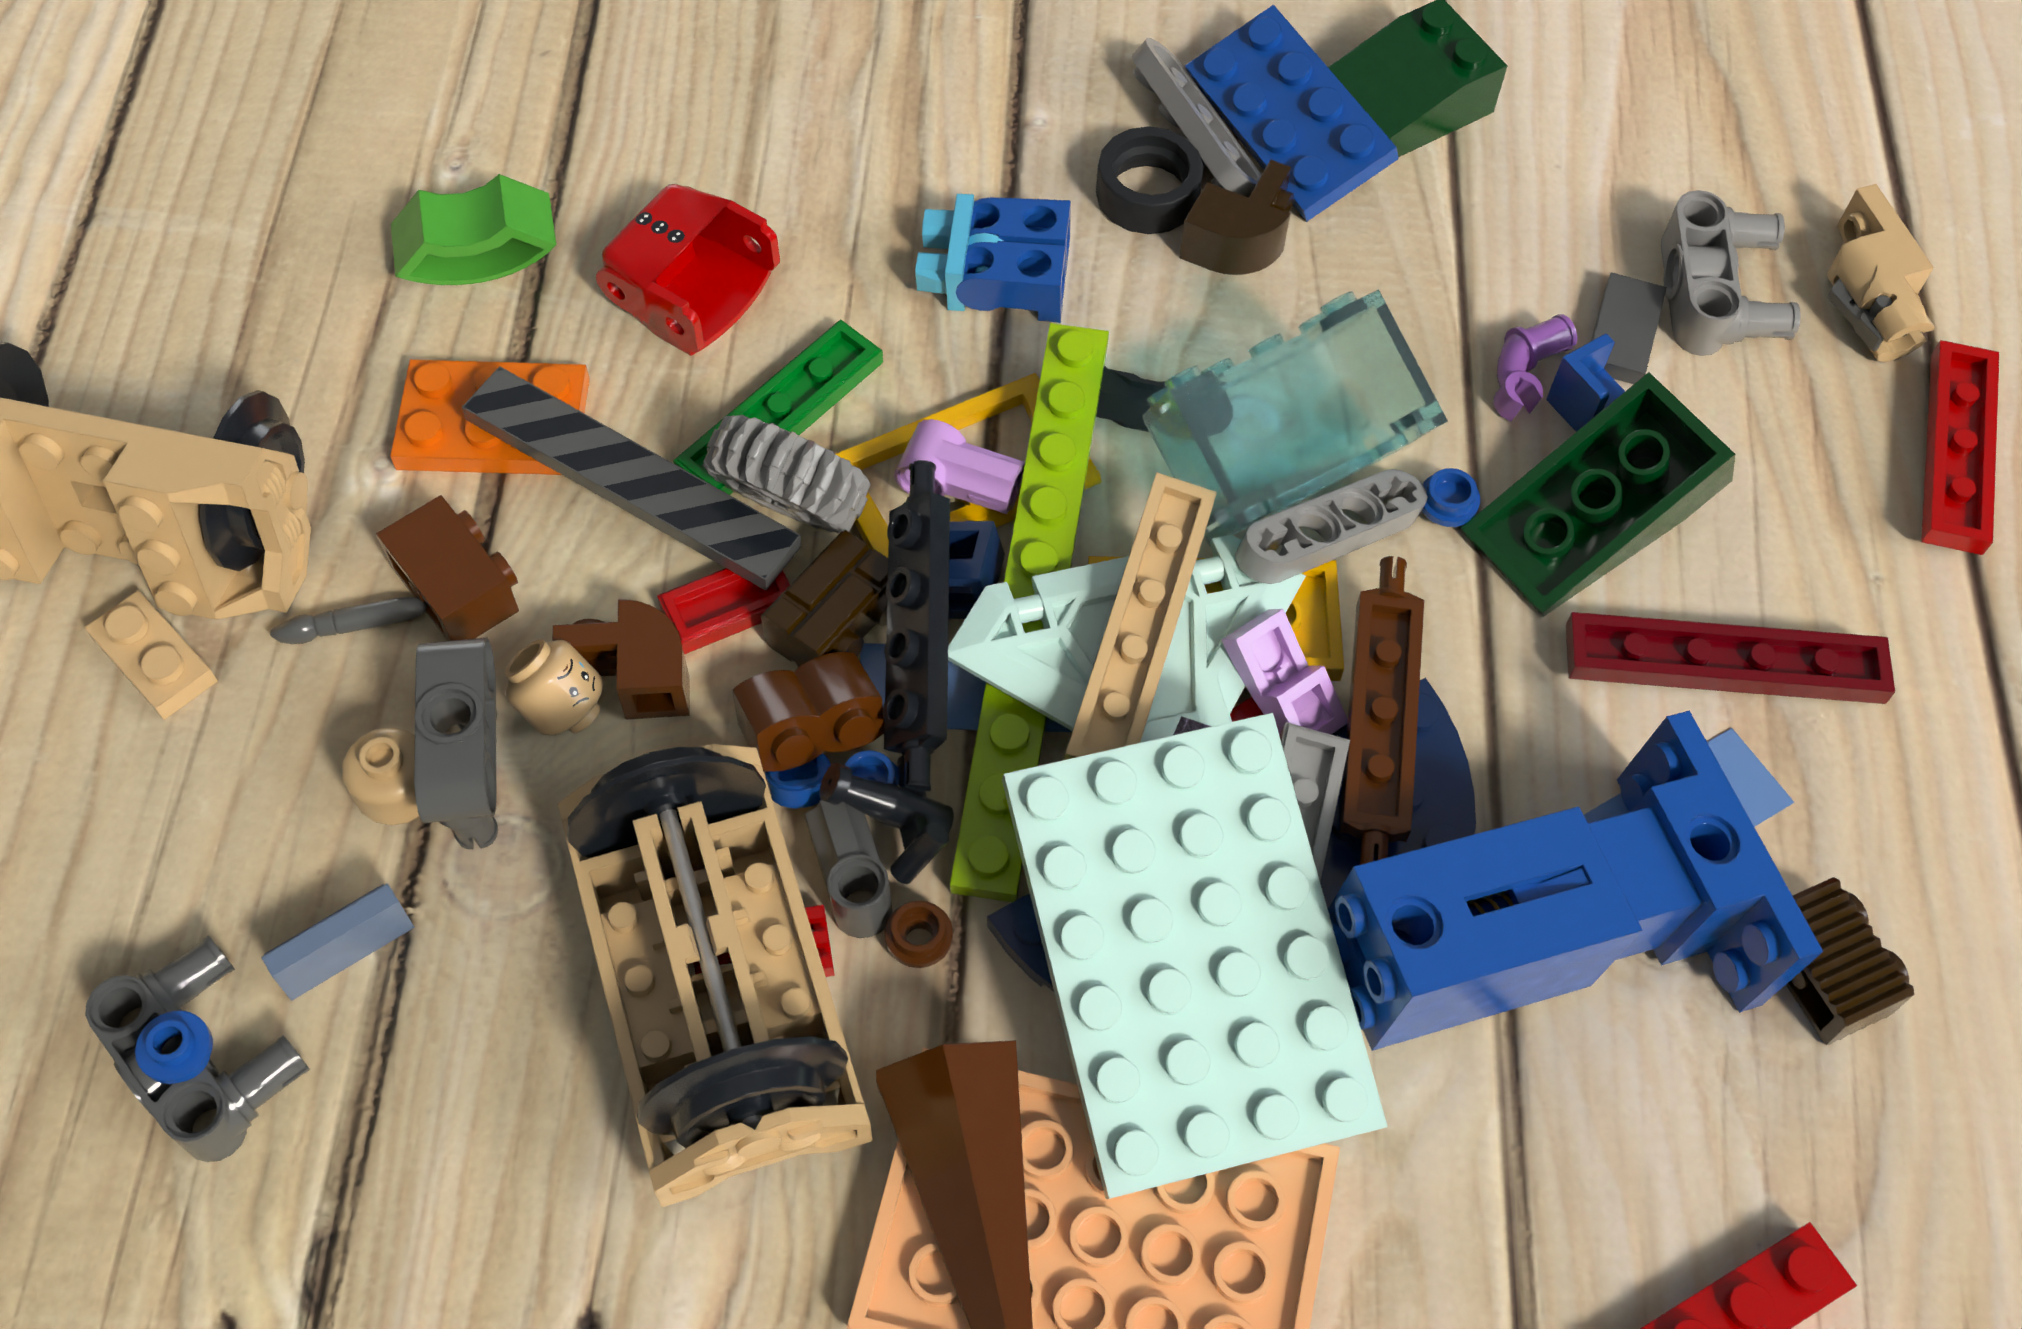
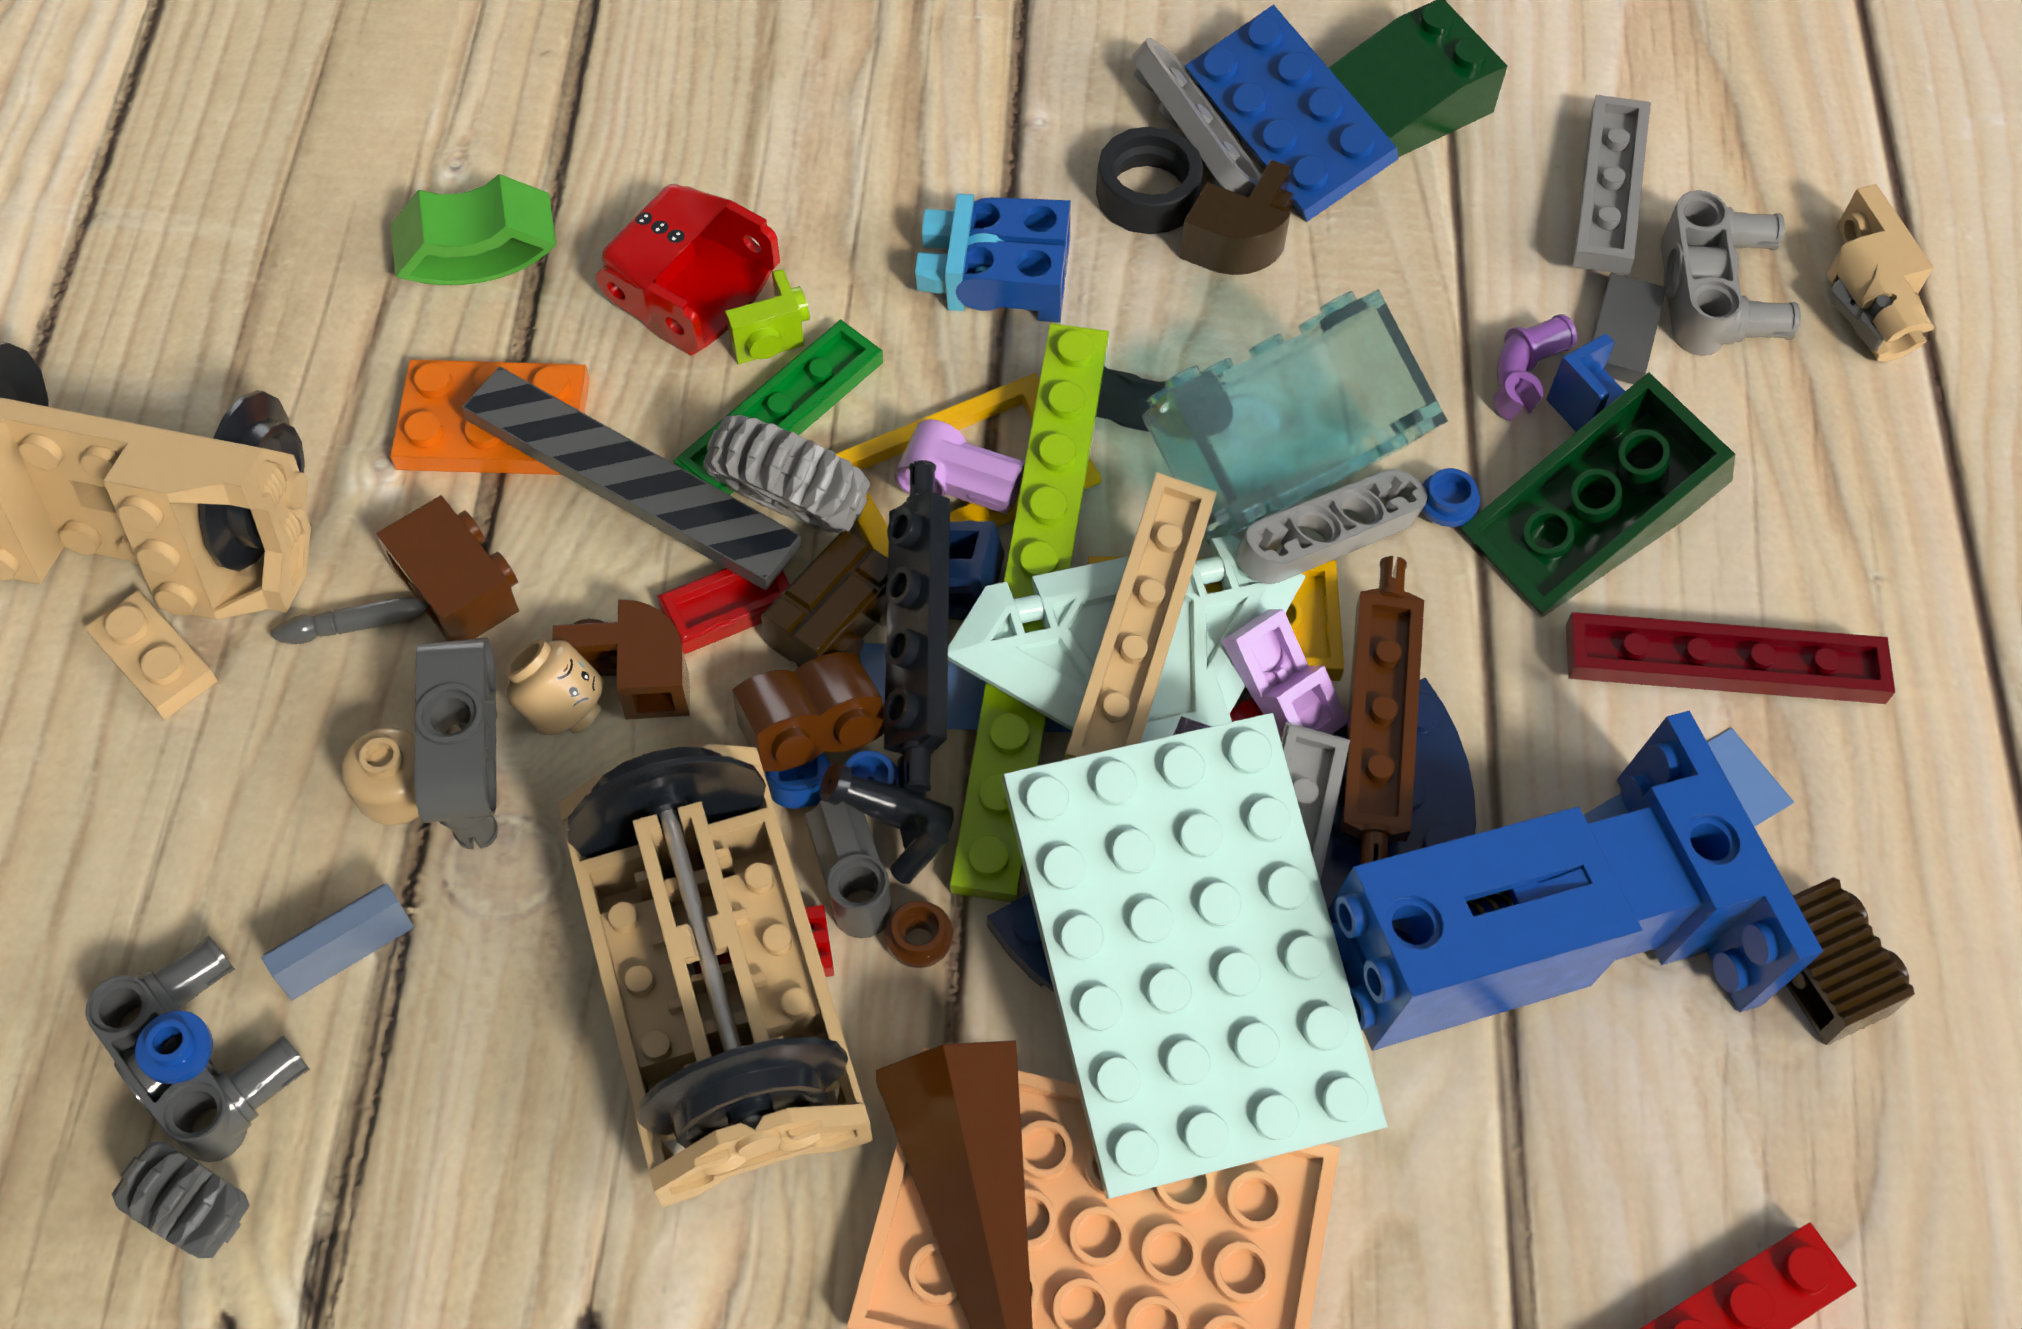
red plate [1921,340,1999,555] -> none
none -> dark grey gear [112,1142,250,1258]
none -> lime bracket [725,269,810,365]
none -> light grey plate [1572,95,1651,275]

